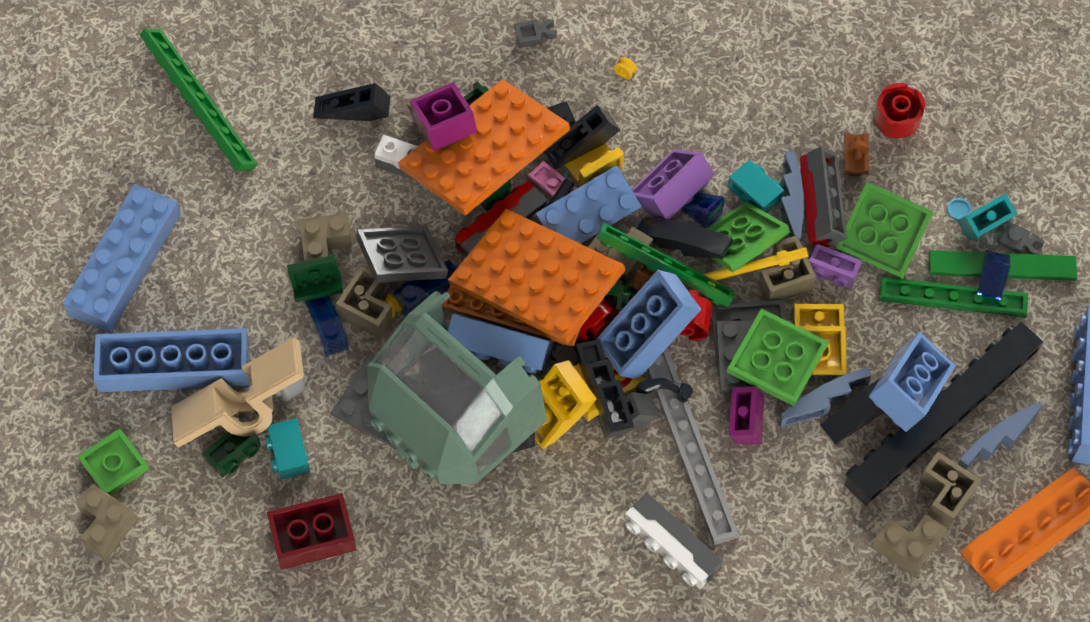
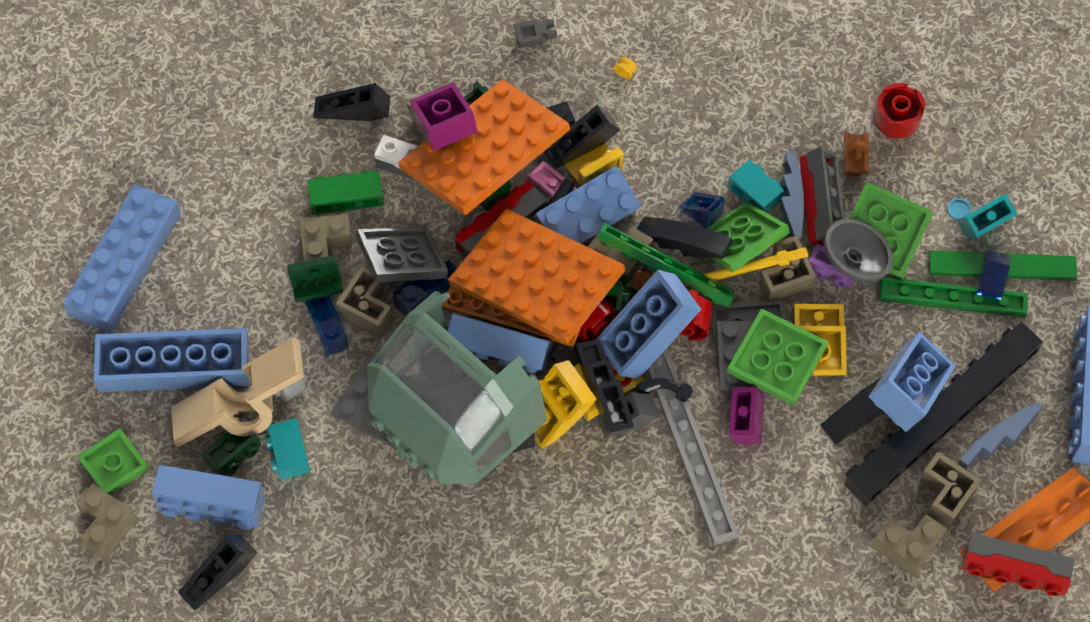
green plate [140,28,258,171] -> none
dark red brick [267,493,357,570] -> none
yellow bush [380,294,402,319] -> none
piece [625,493,723,589] -> none
medium lavender slope [632,149,715,220] -> none
sand blue slope [779,367,872,427] -> none
dark grey plate [998,221,1045,255] -> none
none -> medium blue brick [152,465,266,530]
none -> black slope [178,535,257,611]
none -> green brick [307,170,384,215]
none -> dark grey dish [824,219,893,283]
none -> piece [962,532,1075,596]

